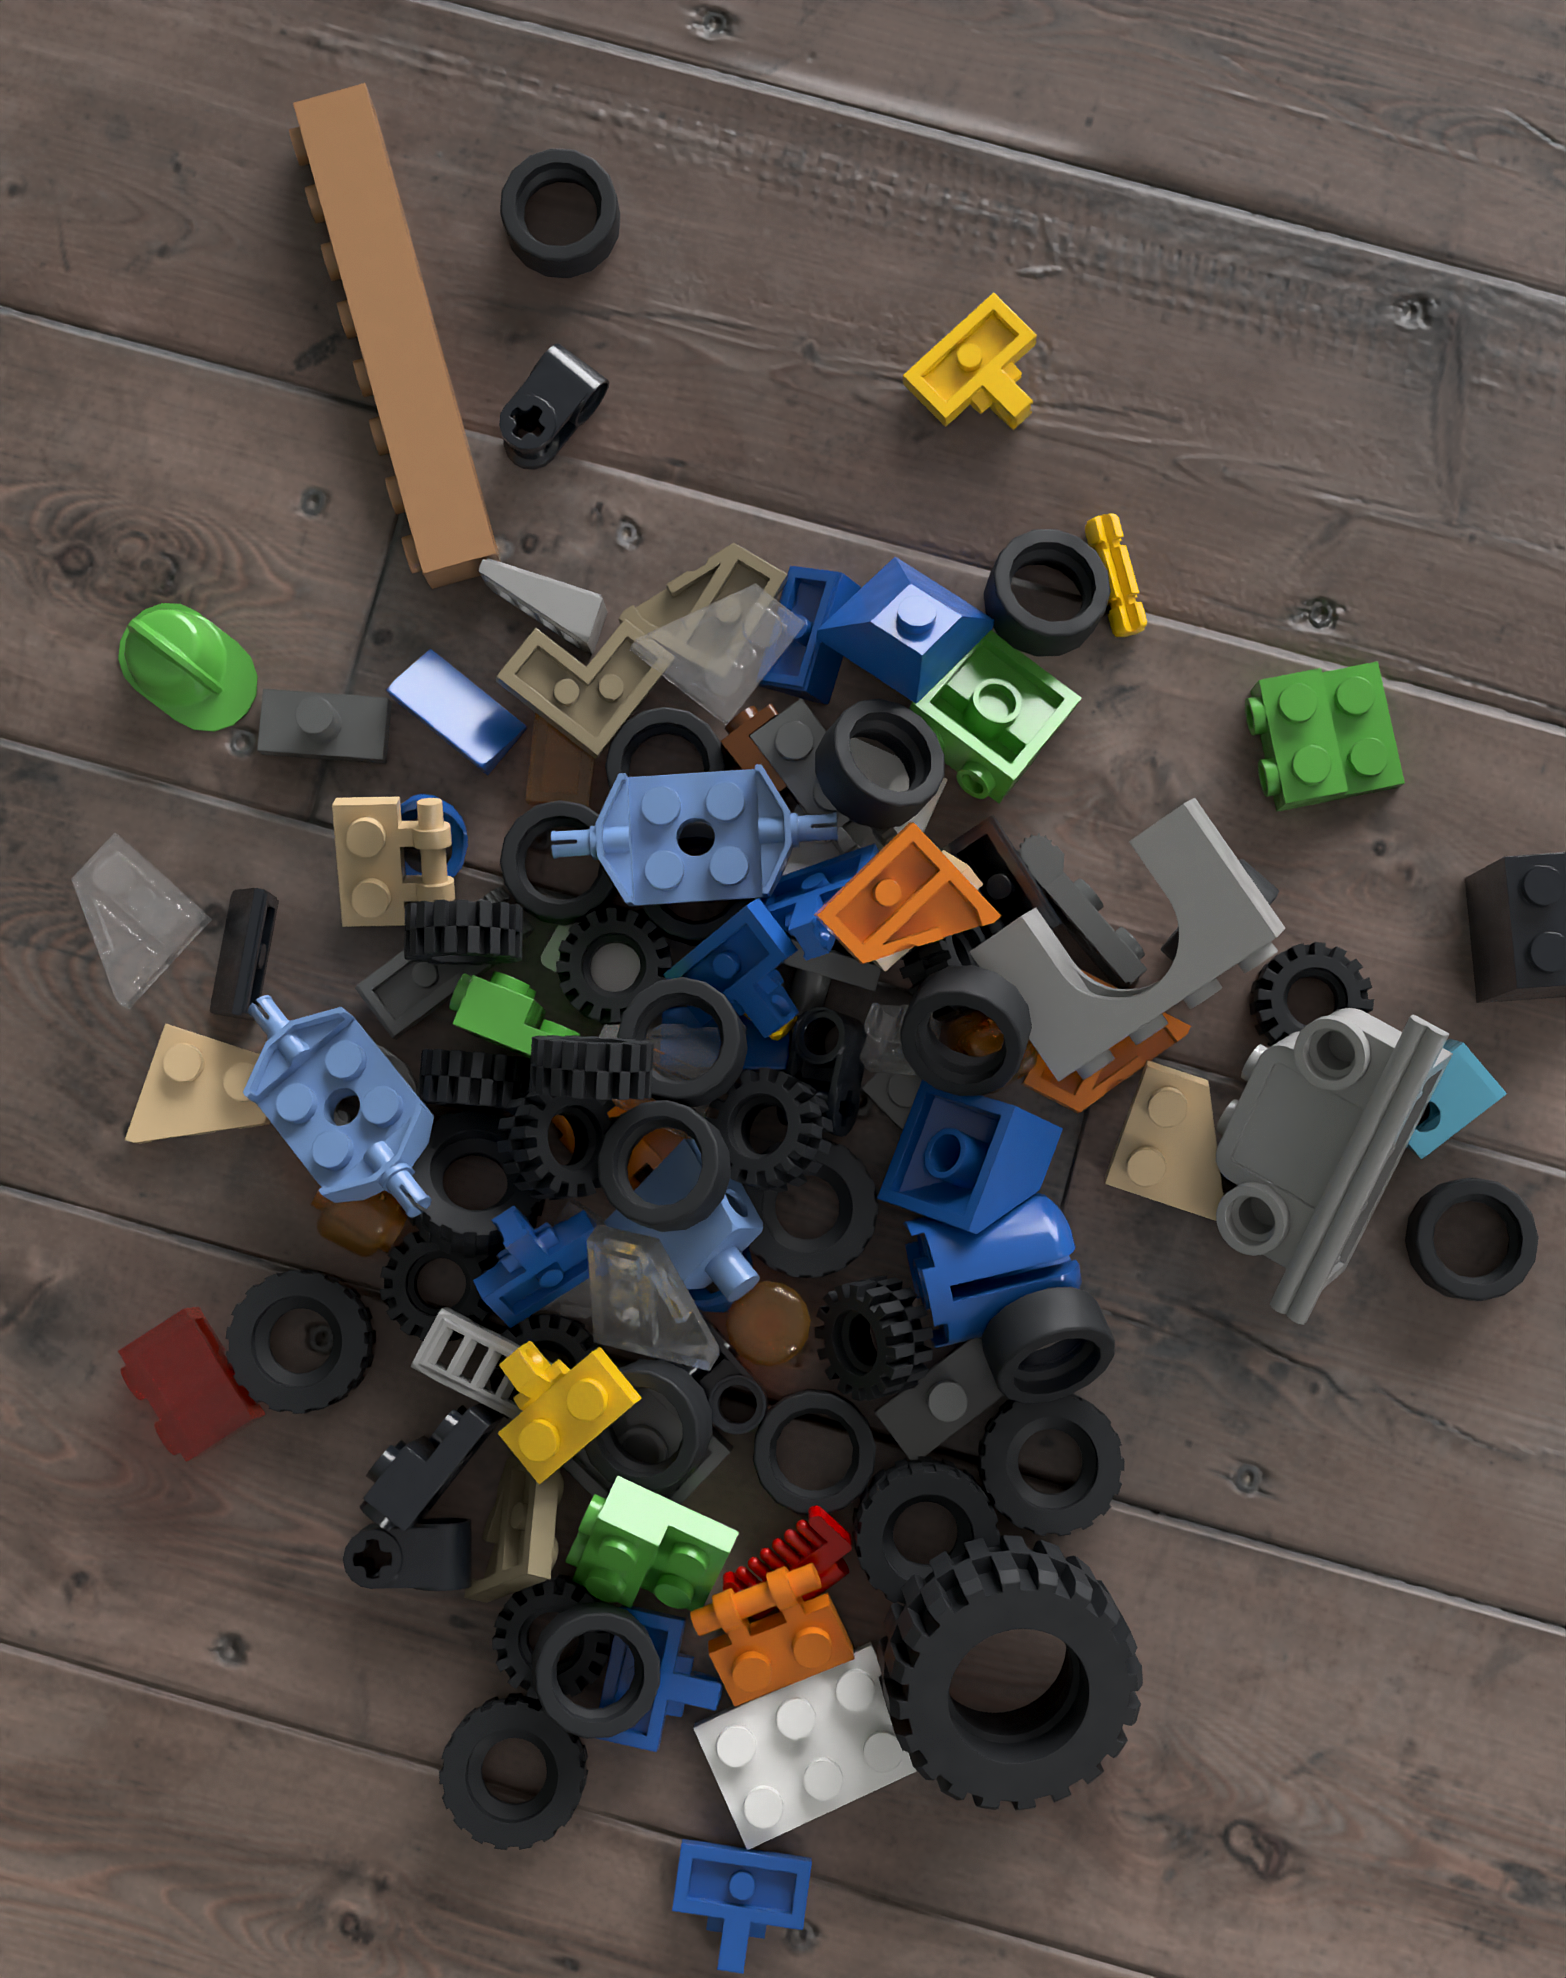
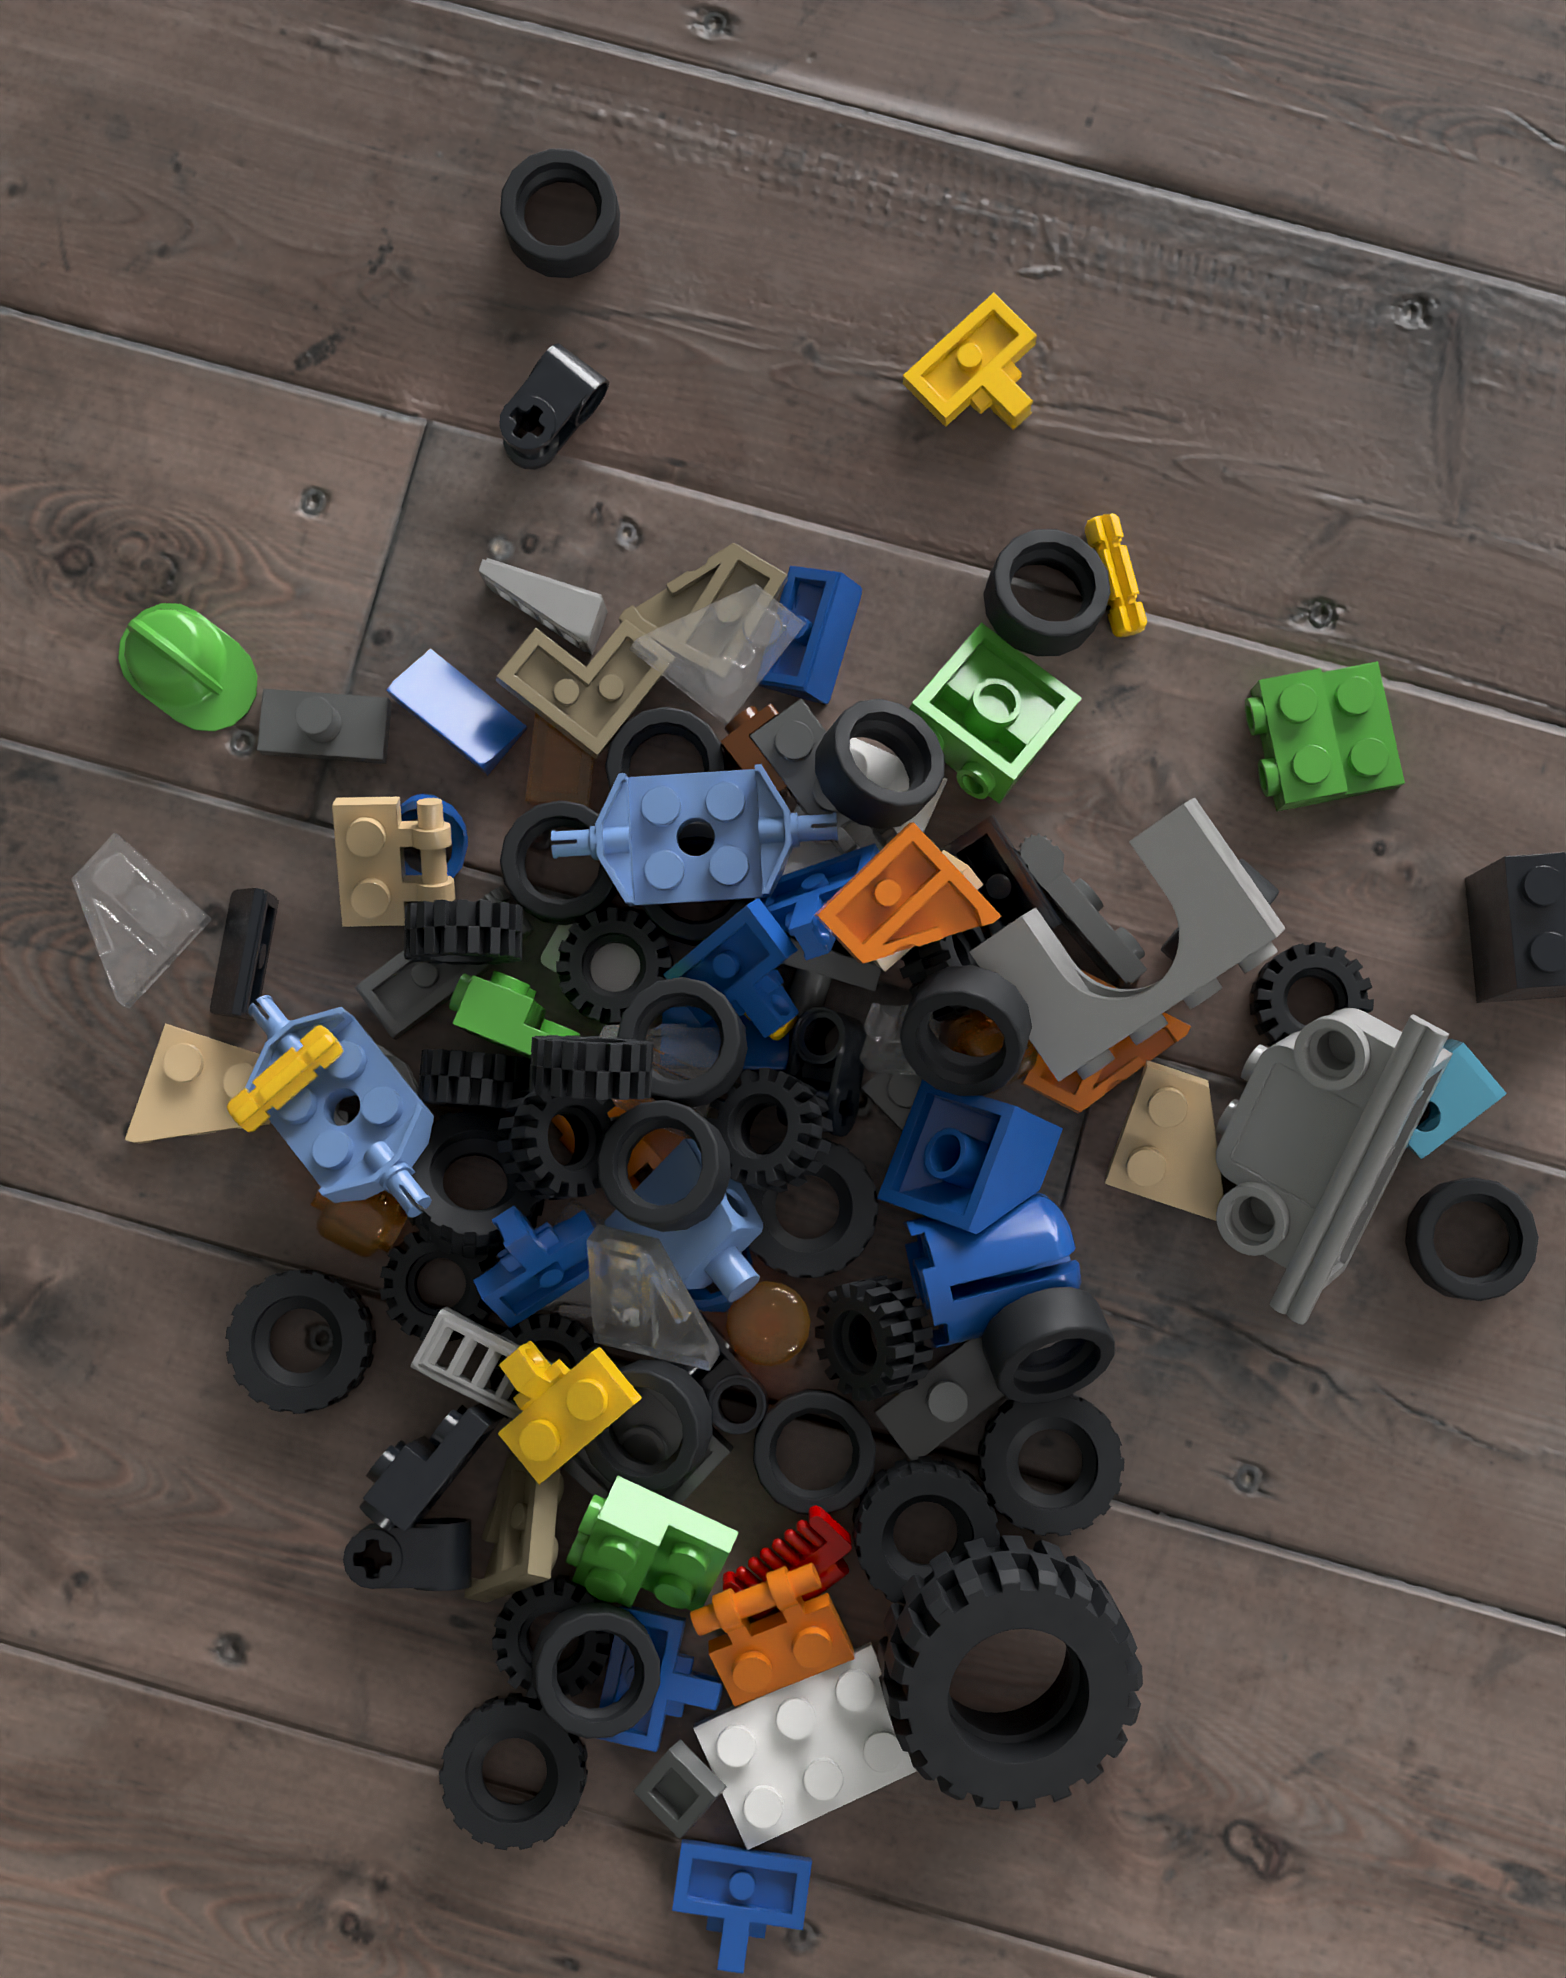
clear red brick [118,1307,266,1462] -> none
medium nougat brick [289,83,501,589] -> none
blue slope [816,557,994,704] -> none
none -> yellow axle [226,1025,344,1132]
none -> dark grey plate [633,1739,727,1839]

